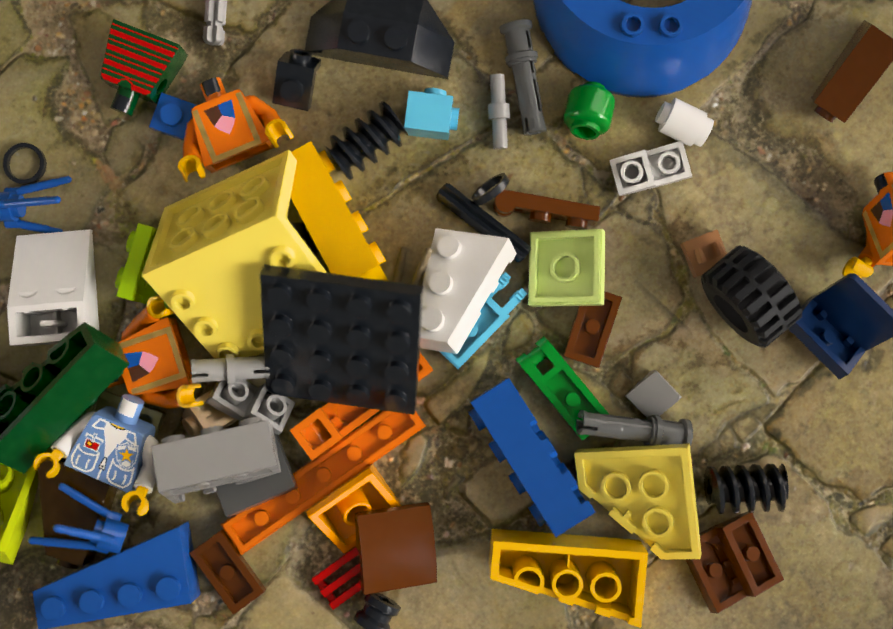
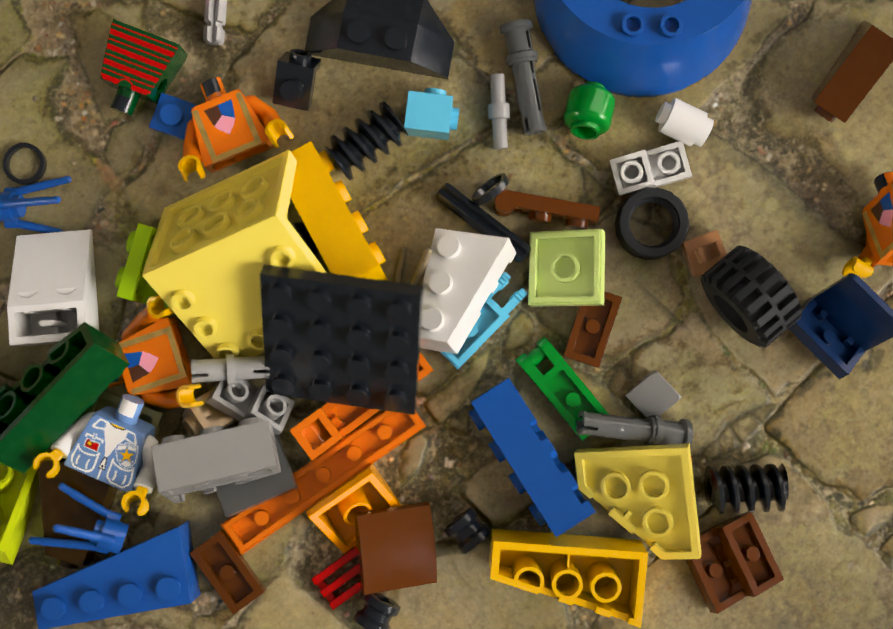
none -> black wheel [444,507,491,554]
none -> black tyre [615,187,689,260]

